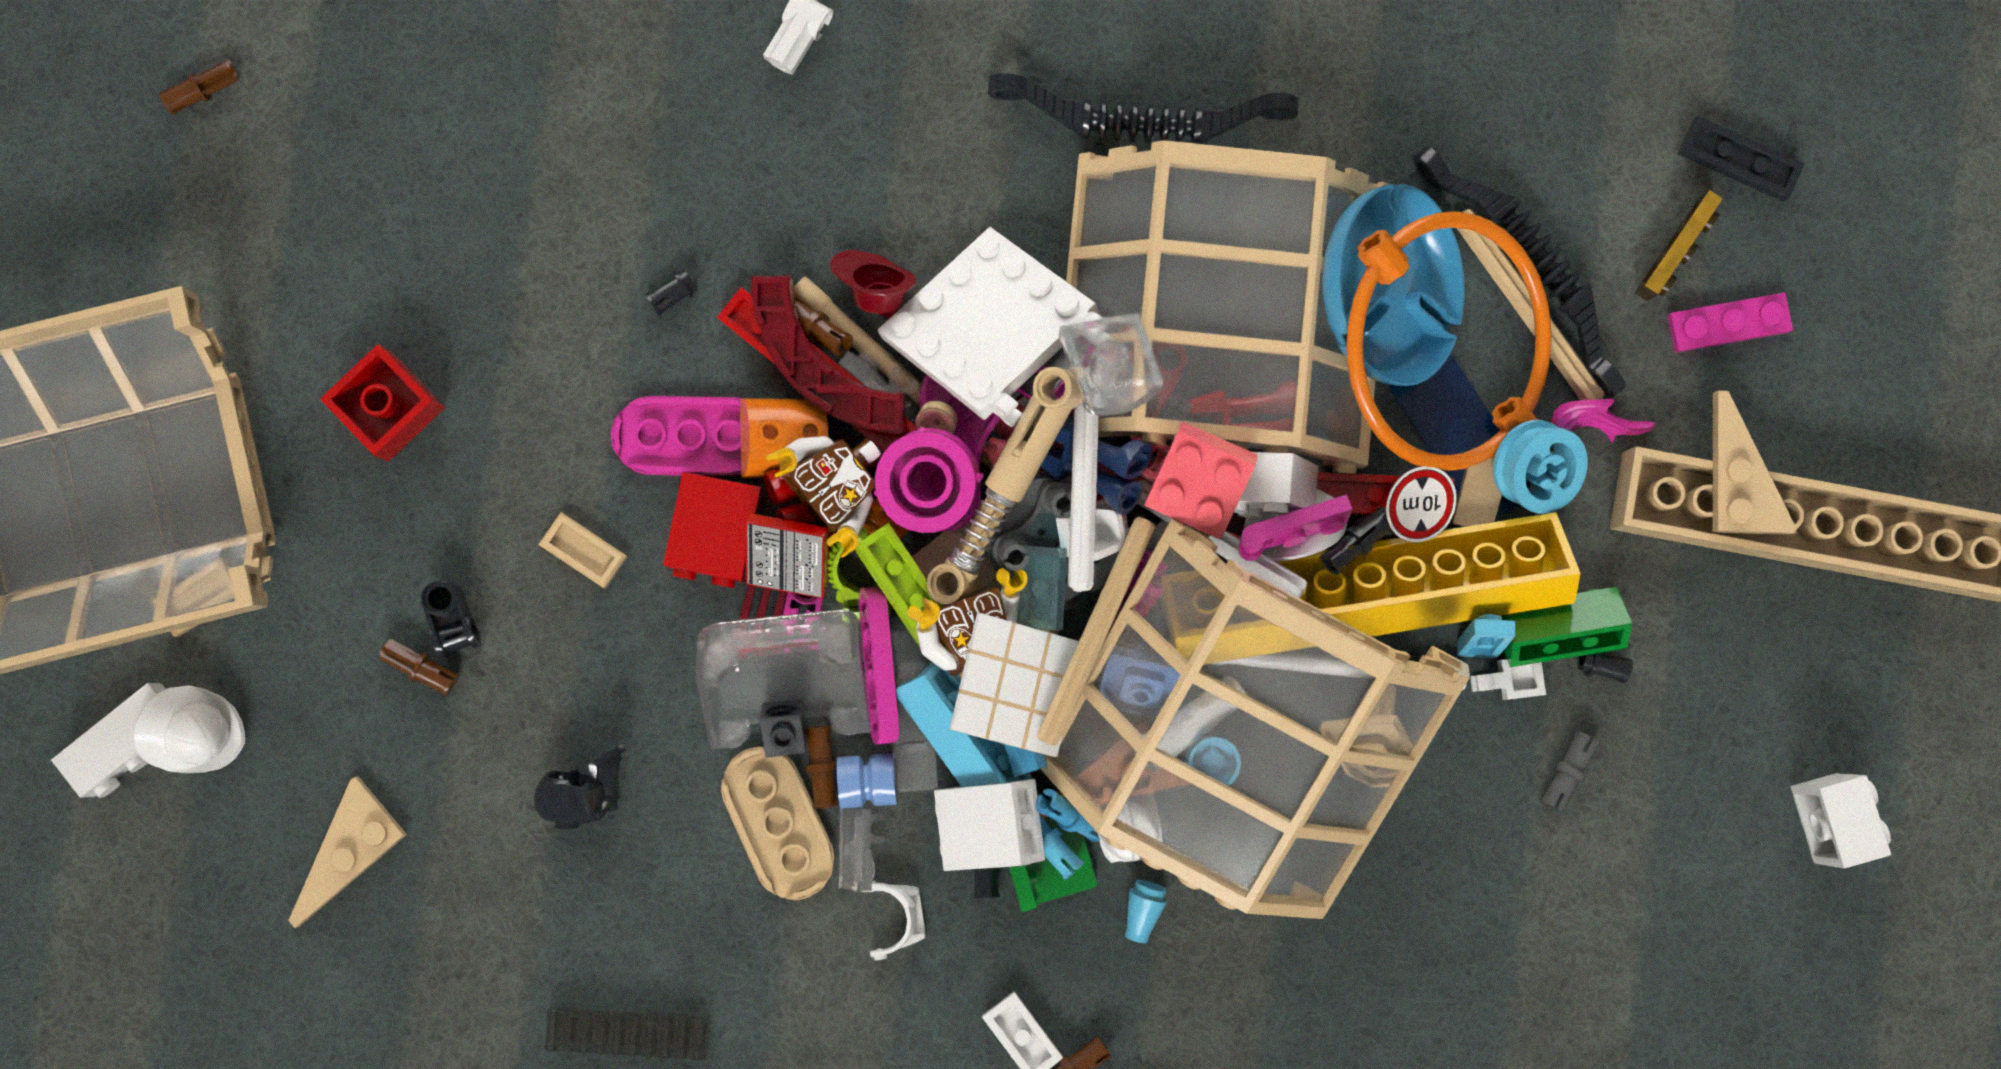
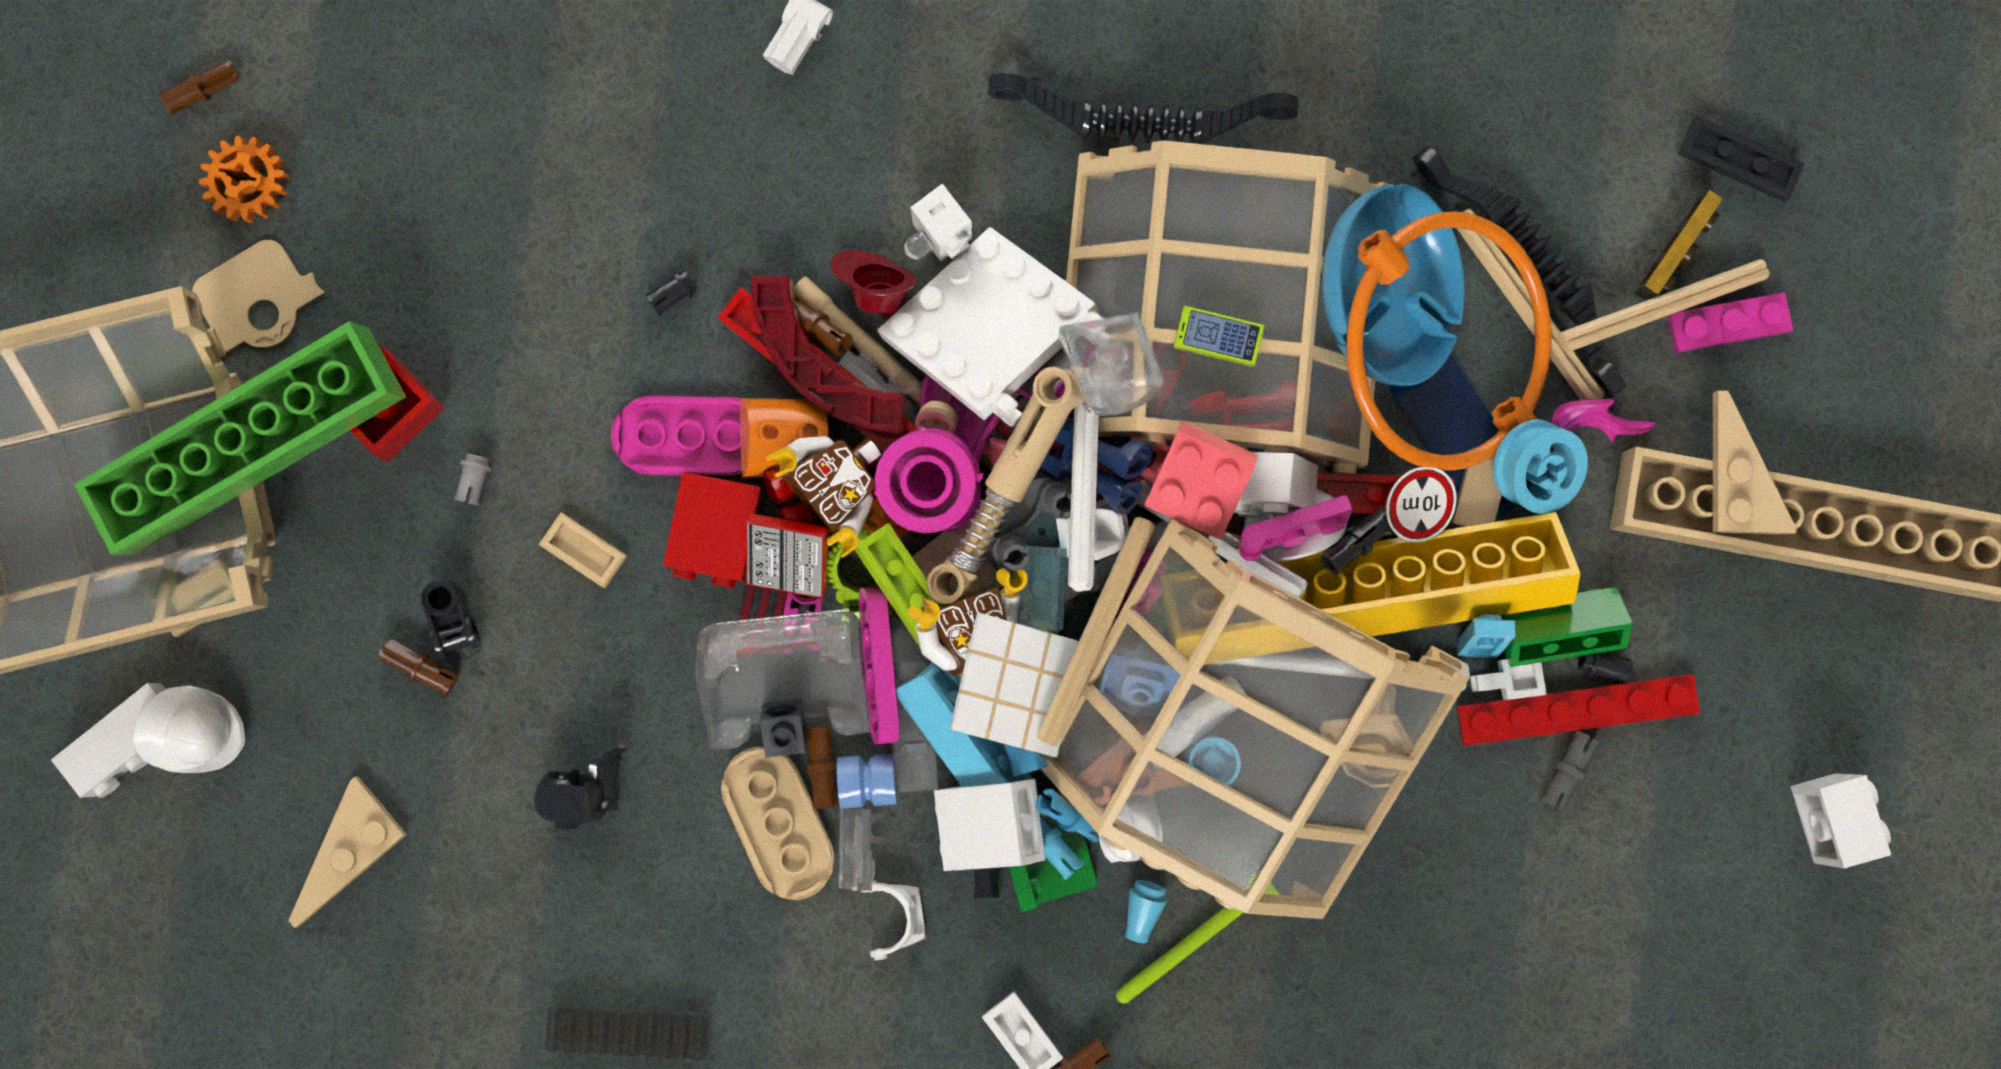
none -> bright green brick [74,321,406,556]
none -> tan piece [192,240,325,354]
none -> orange gear [199,136,290,223]
none -> light grey pin [454,454,492,506]
none -> white piece [904,184,972,262]
none -> lime piece [1116,869,1277,1004]
none -> tile [1173,305,1265,367]
none -> red plate [1456,674,1700,746]
none -> tan axle [1557,259,1769,353]

